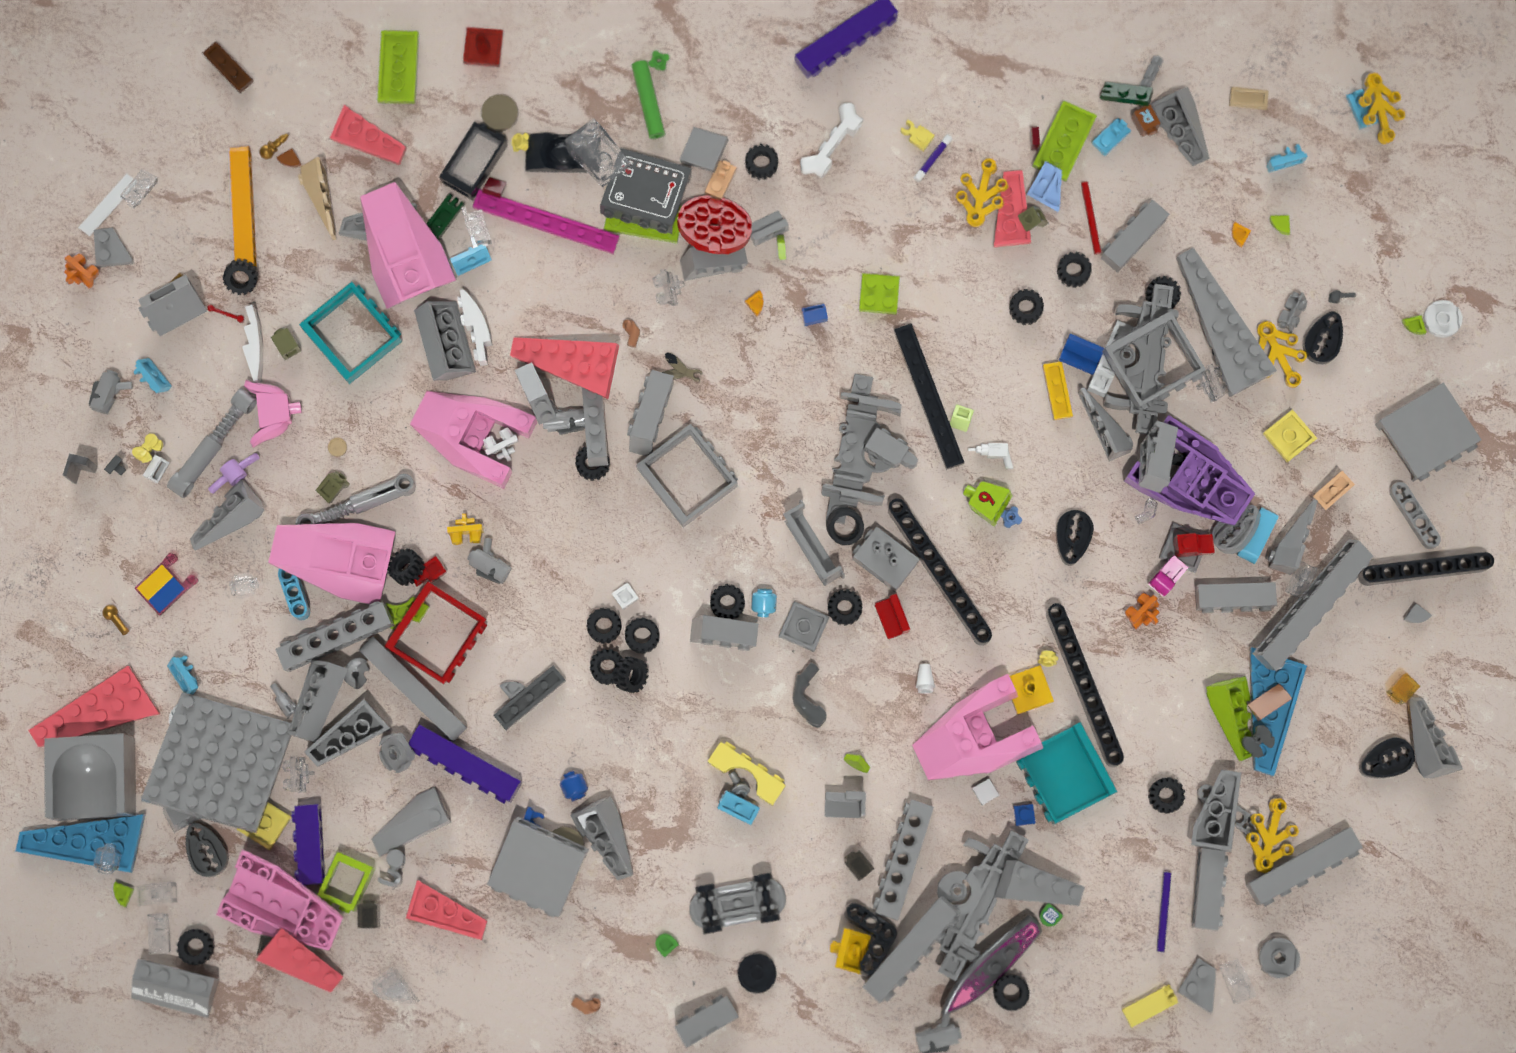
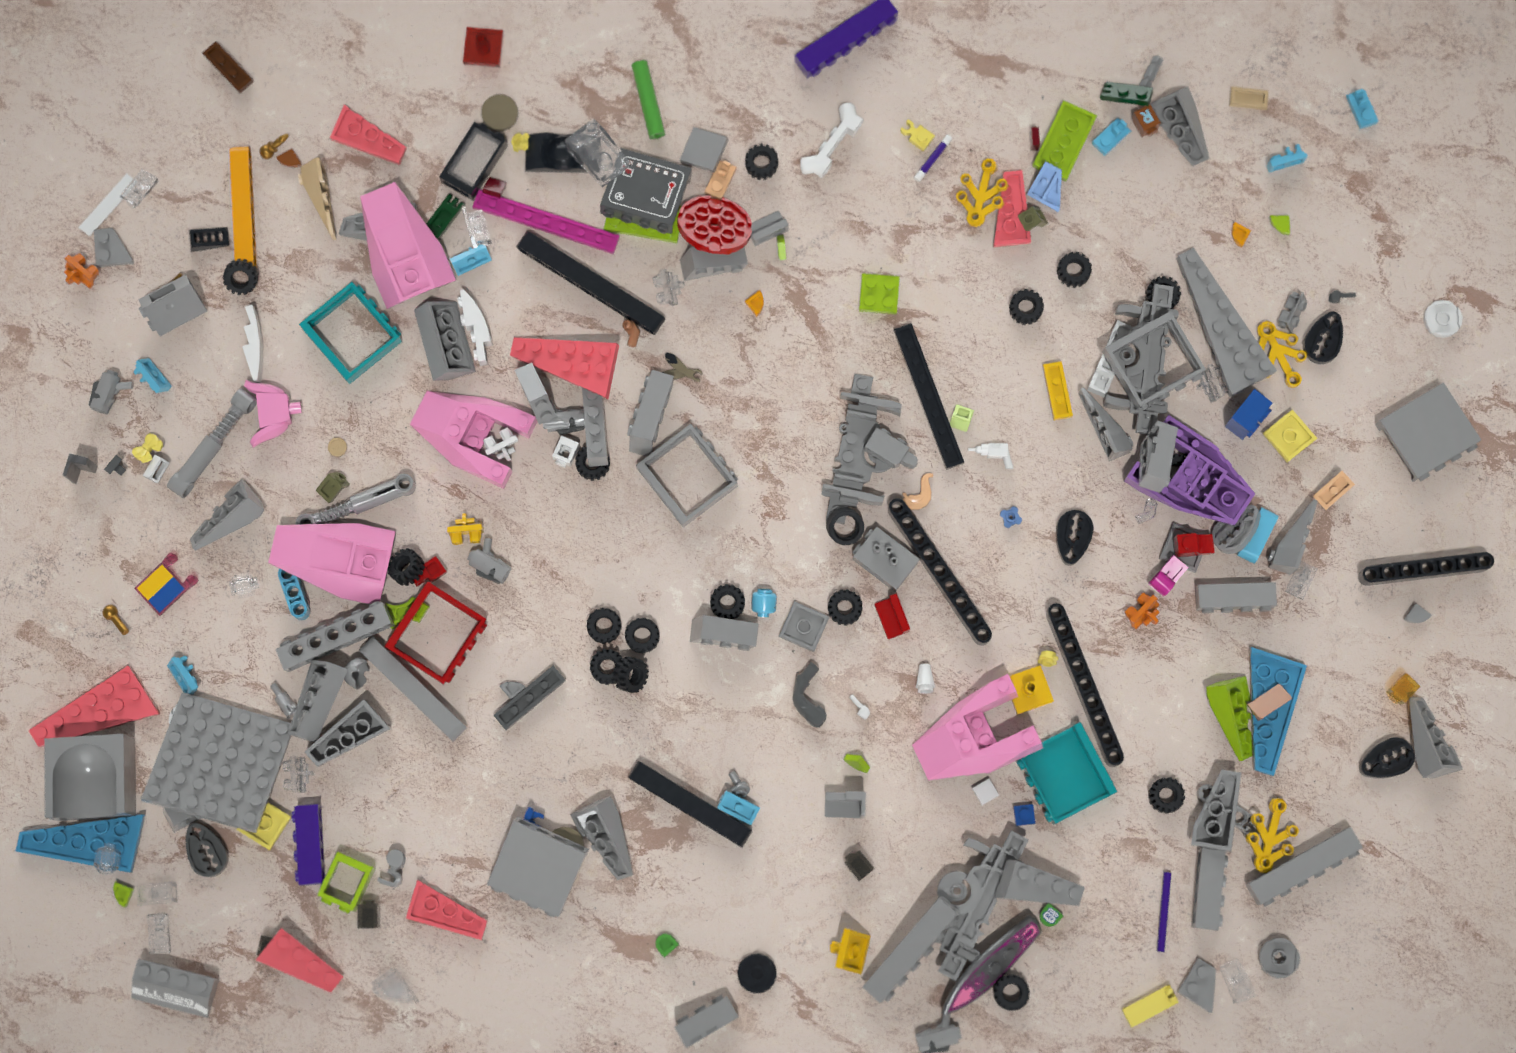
black tyre [176,929,215,965] -> none
red hinge [207,305,245,323] -> none
lavender piece [208,453,259,494] -> none
bright pink wedge [216,850,343,950] -> none
olive brick [271,328,301,360] -> none
light grey wedge [372,787,451,857] -> none
lime plate [377,30,419,104] -> none
light grey plate [379,733,415,773] -> none
dark purple brick [408,724,522,804] -> none
blue head [560,771,588,802] -> none
nougat arm [571,997,601,1015] -> none
white tile [612,582,639,610] -> none
bright green plate [649,50,670,71] -> none
light grey piece [689,873,786,935] -> none
light yellow arch [708,742,786,806] -> none
light grey piece [783,500,845,586] -> none
blue piece [801,304,828,326] -> none
black beam [845,903,897,977] -> none
light grey brick [873,800,934,921] -> none
lime torso [963,481,1013,527] -> none
blue panel [1059,334,1104,375] -> none
red bar [1081,181,1102,255] -> none
light grey brick [1101,200,1169,273] -> none
dark grey piece [1242,725,1275,758] -> none
light grey brick [1252,539,1373,671] -> none
yellow plant [1359,72,1405,145] -> none
light grey beam [1390,482,1441,549] -> none
lime tile [1402,315,1427,335] -> none
none -> black slope [189,227,229,252]
none -> black beam [516,231,666,335]
none -> white brick [552,436,580,468]
none -> black beam [628,761,753,848]
none -> white hand [849,694,870,720]
none -> light nougat piece [902,473,934,510]
none -> blue brick [1224,389,1273,440]

